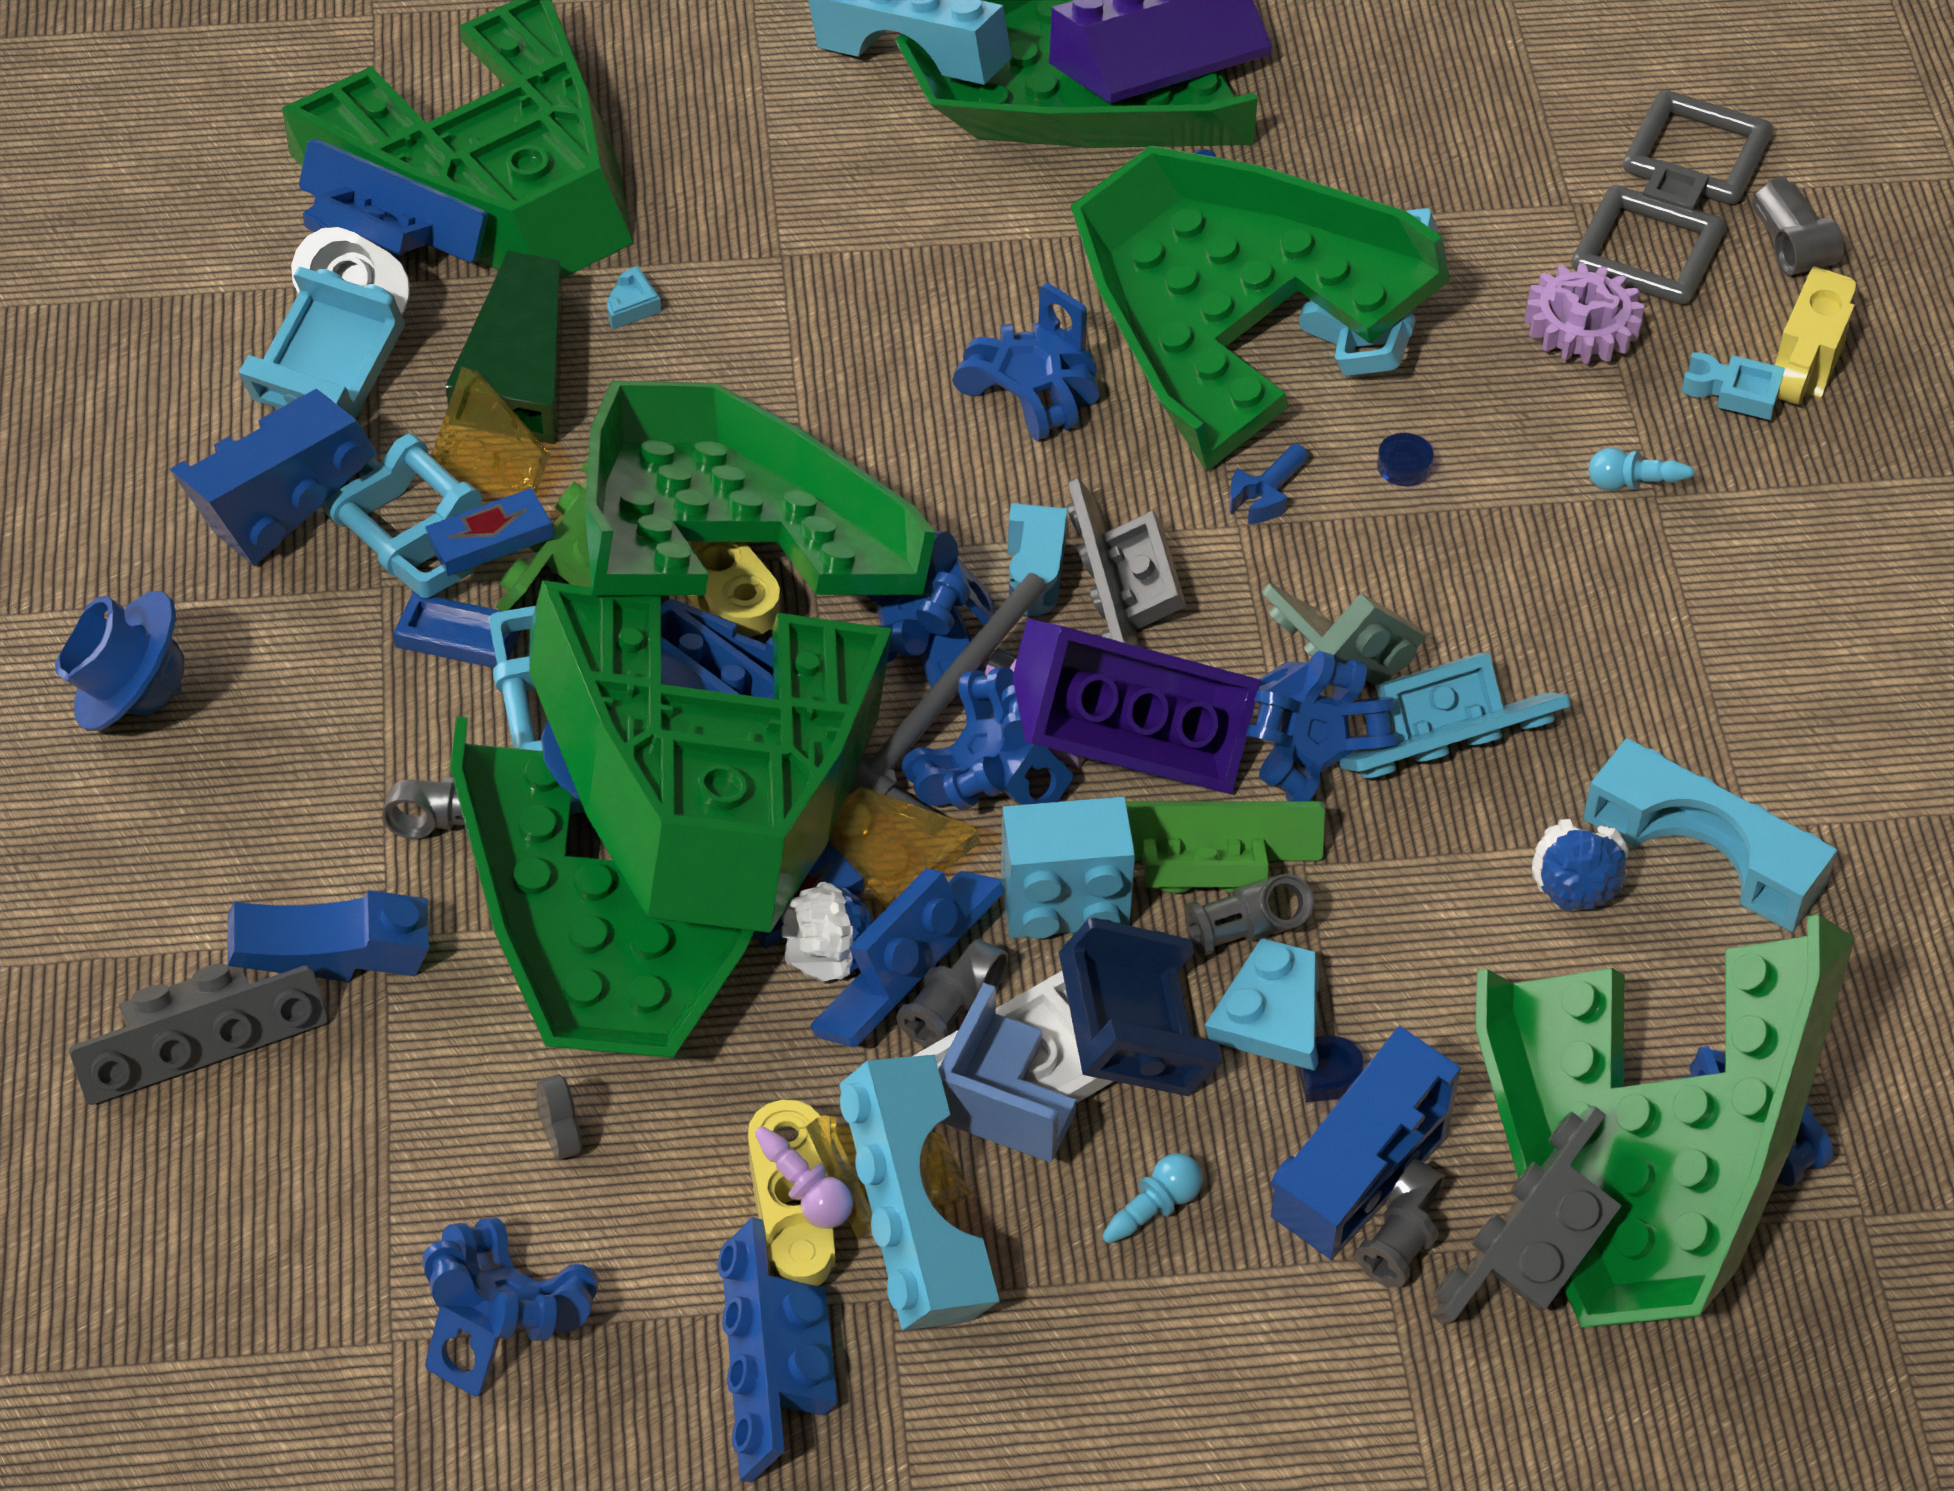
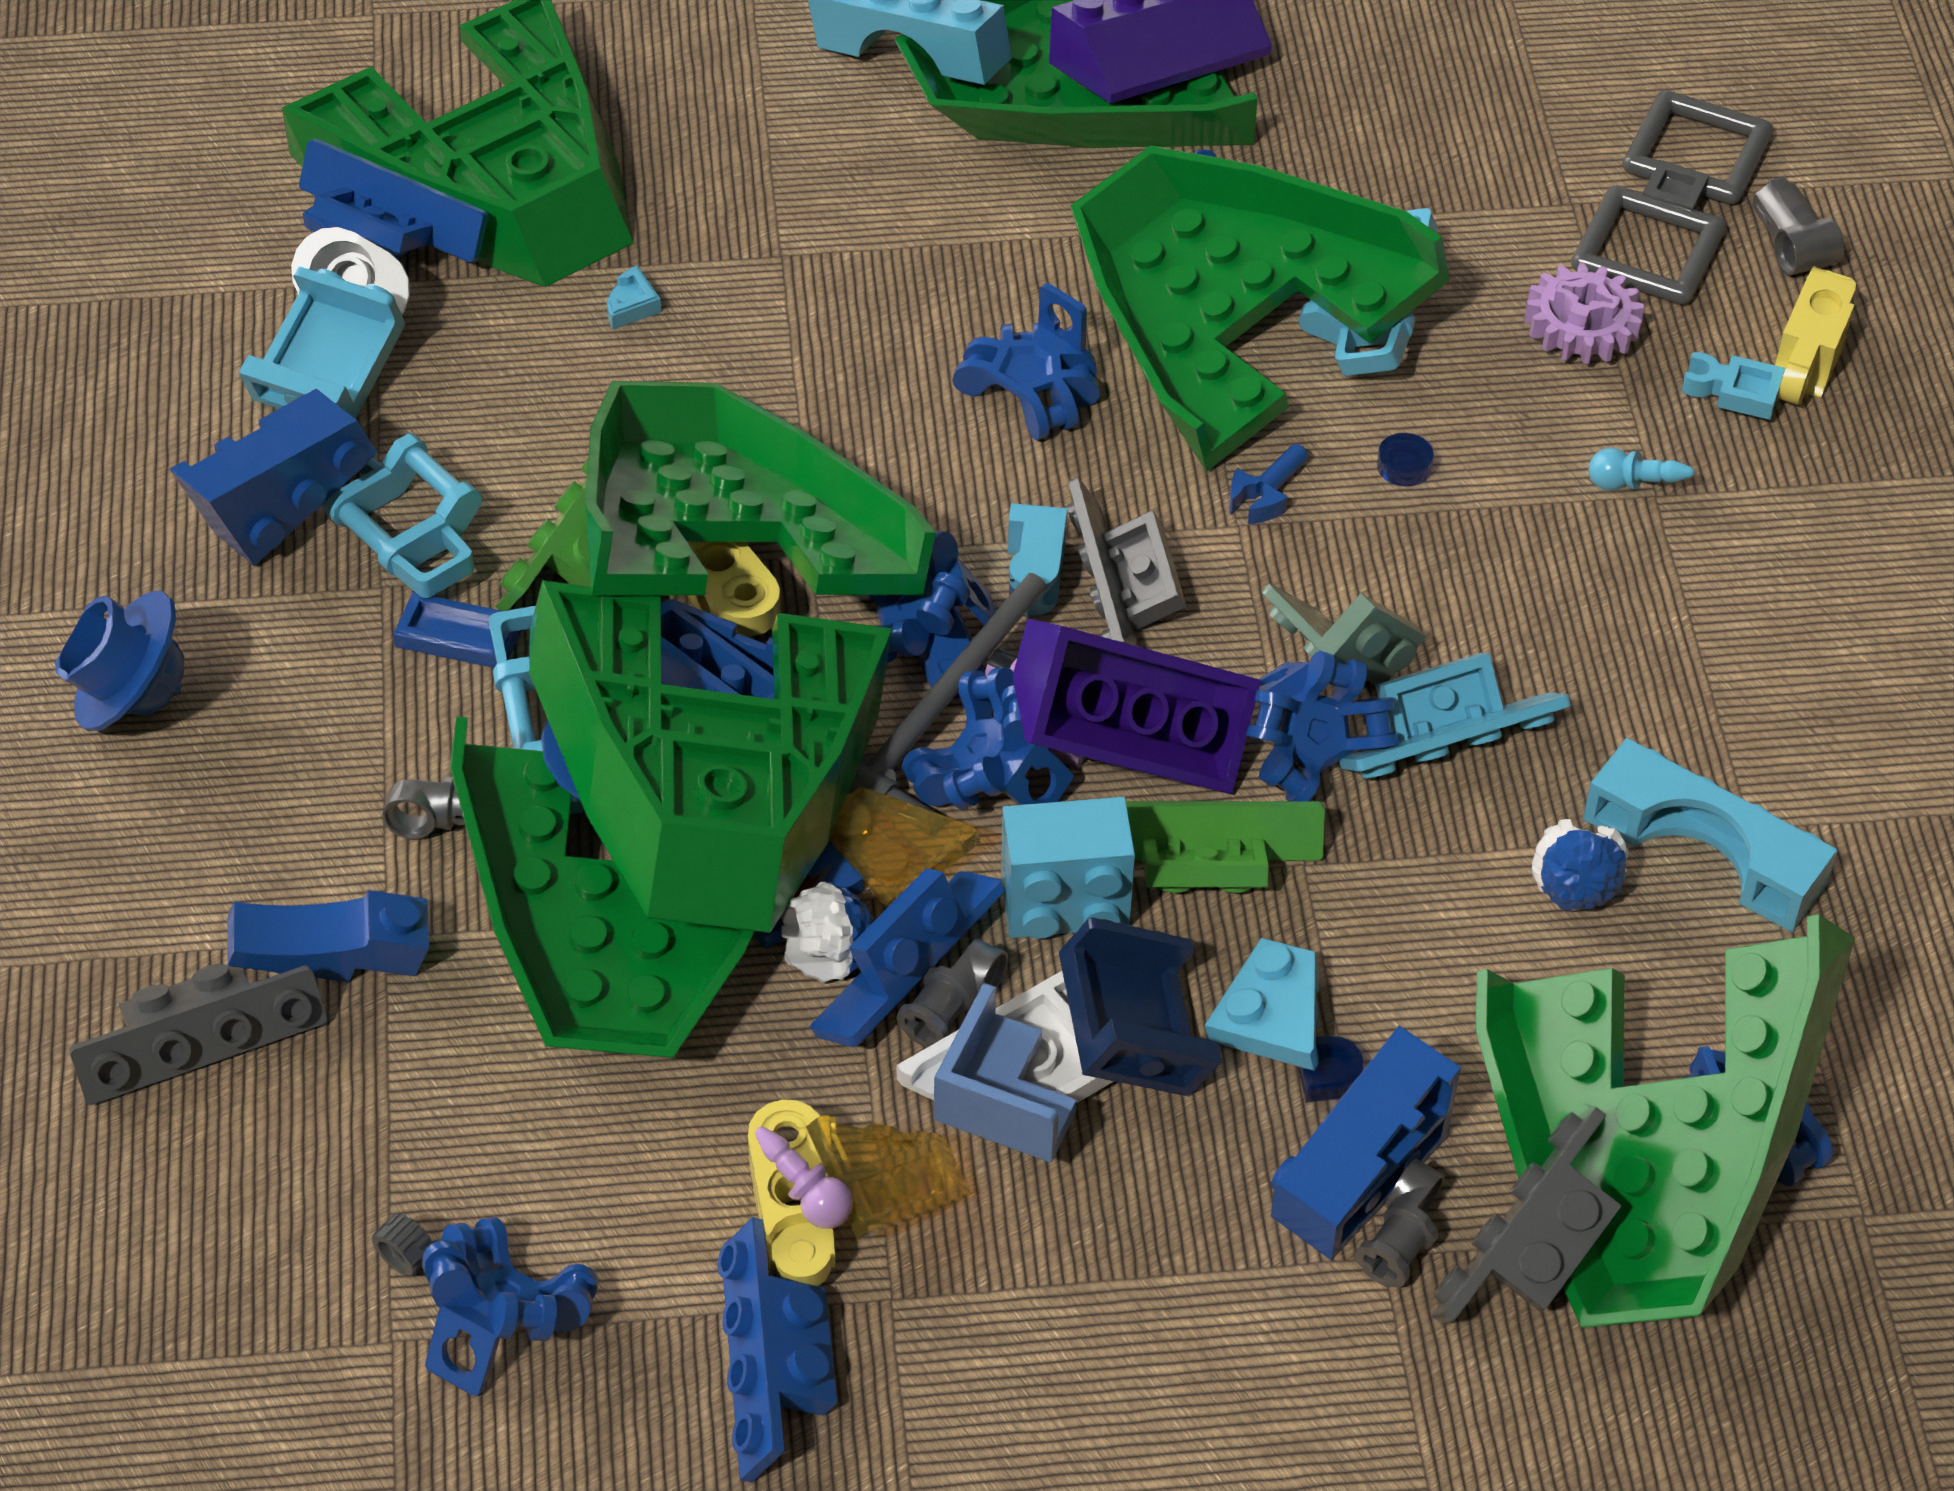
blue tile [425,488,555,576] -> none
clear yellow wing [431,367,550,498] -> none
dark green slope [445,251,563,444] -> none
dark grey tile [537,1074,582,1160] -> none
medium azure arch [839,1054,1000,1331] -> none
medium azure bar [1102,1153,1203,1243] -> none
flat silver connector [1185,874,1314,956] -> none
none -> dark grey axle [372,1212,434,1276]

